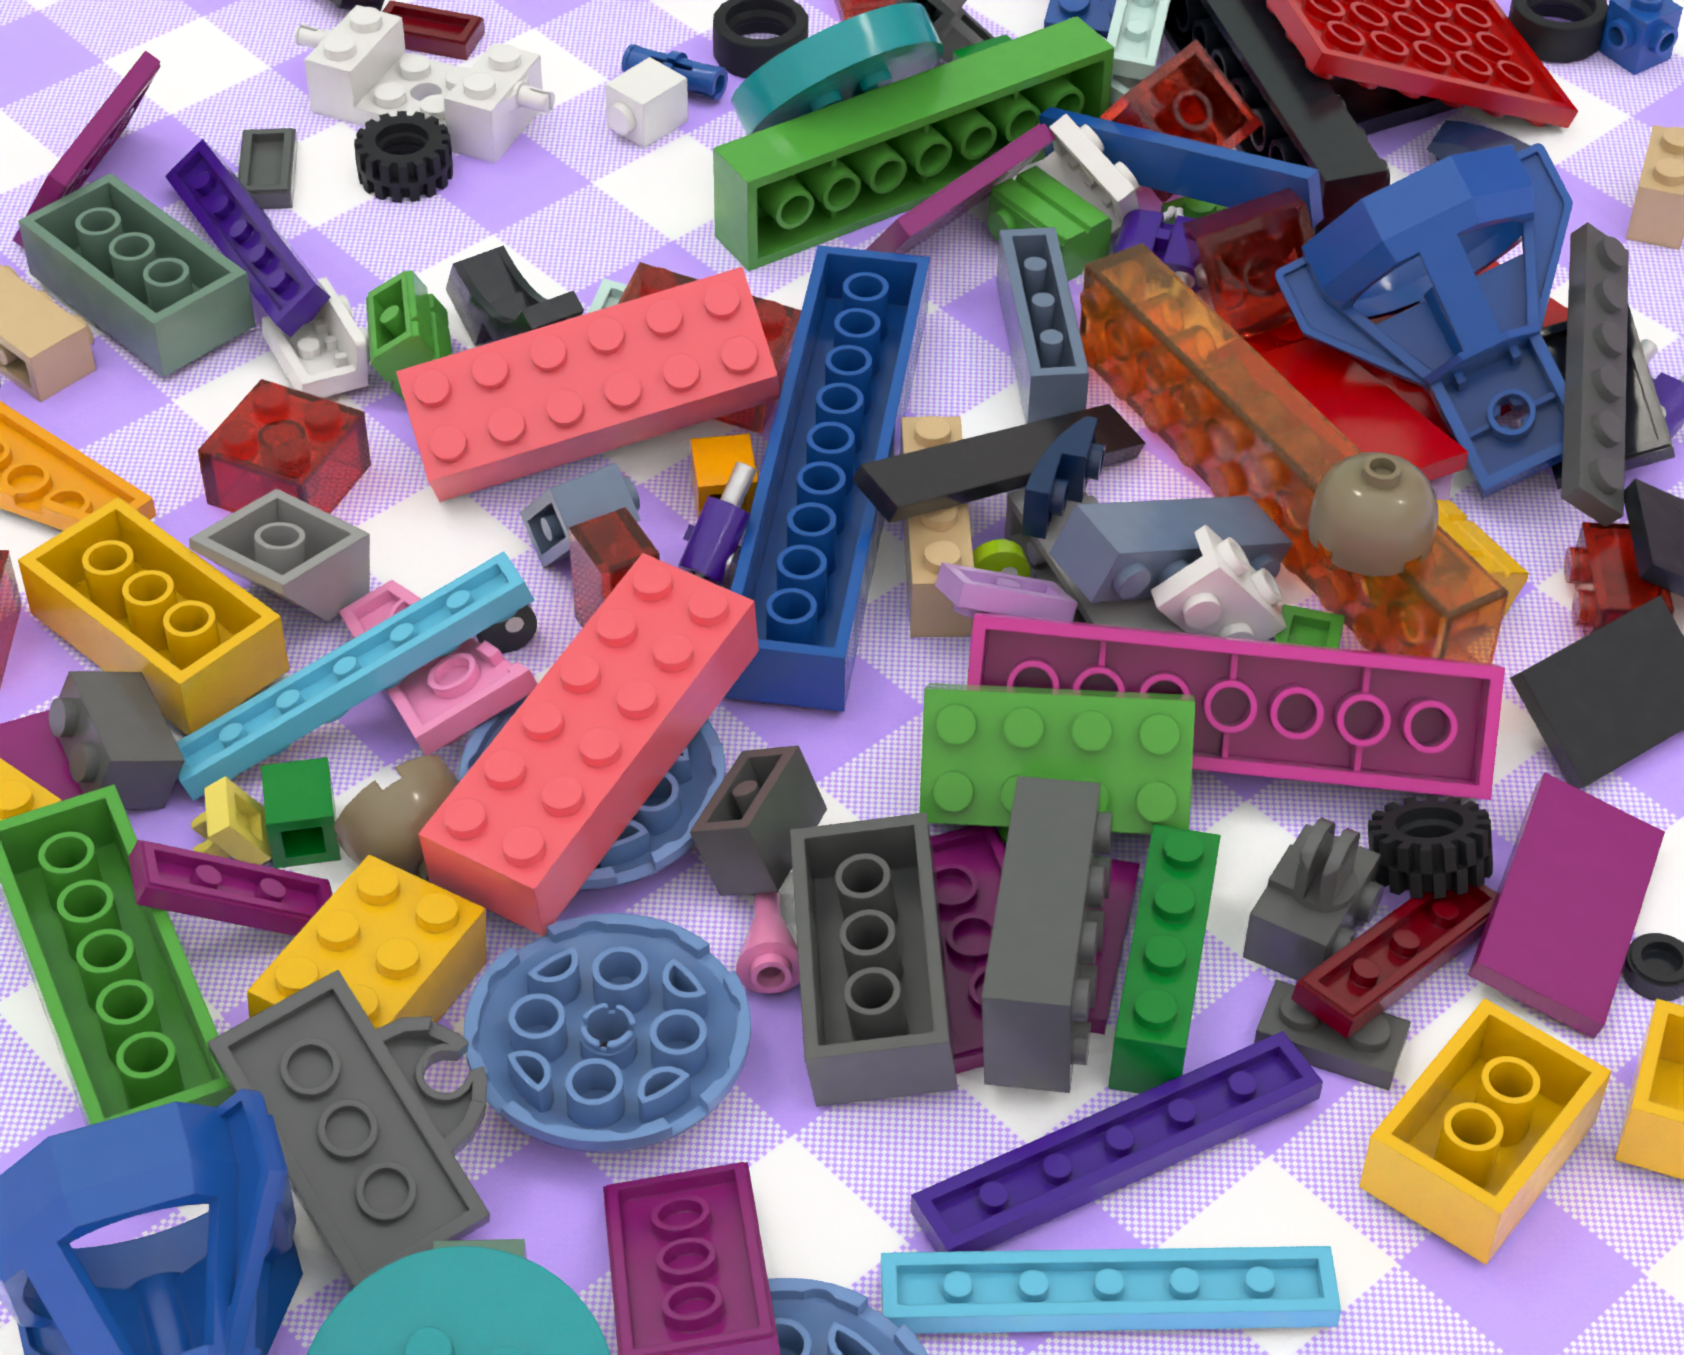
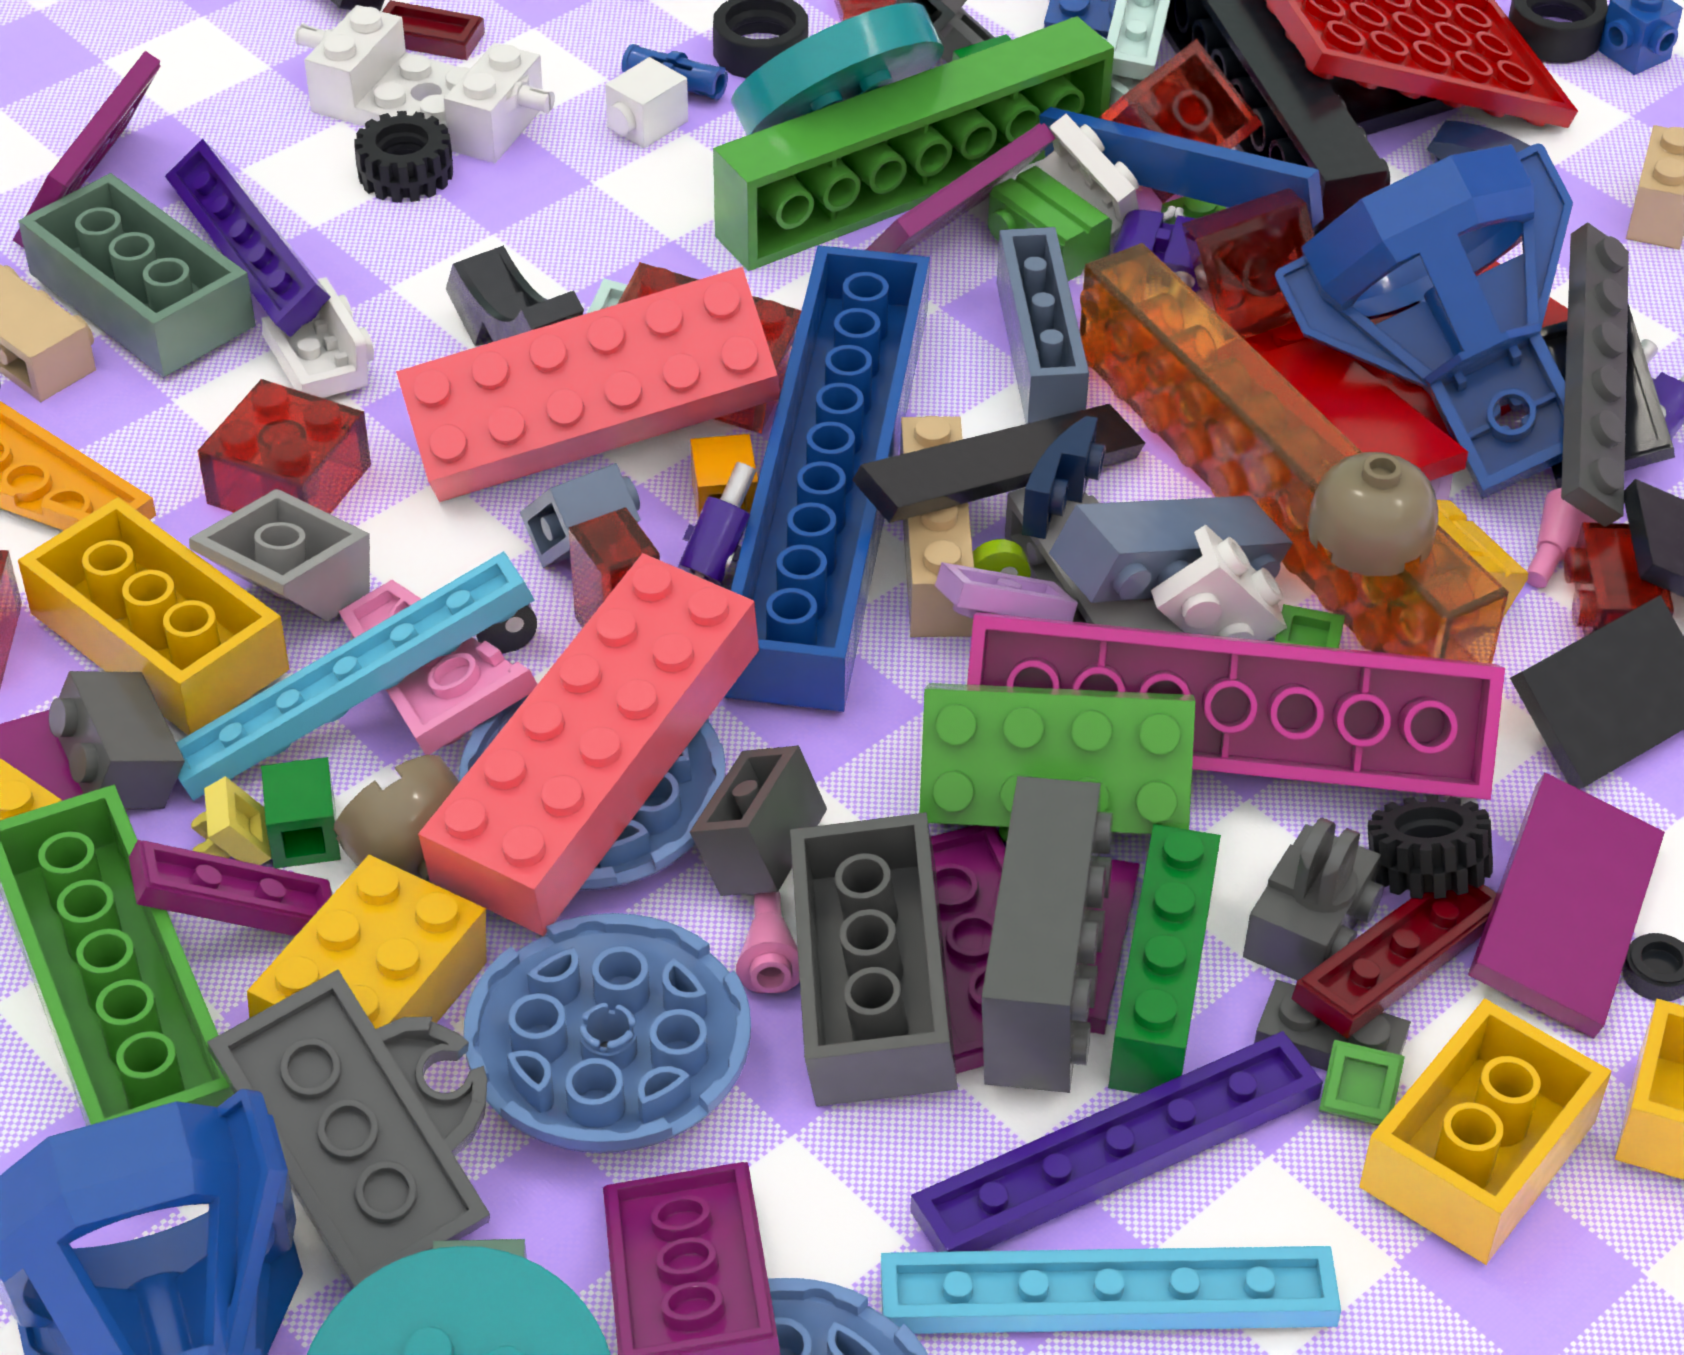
dark grey tile [238,128,298,209] -> none
bright green brick [366,270,452,402] -> none
none -> bright green tile [1319,1040,1405,1126]
none -> bright pink cone [1527,488,1600,588]

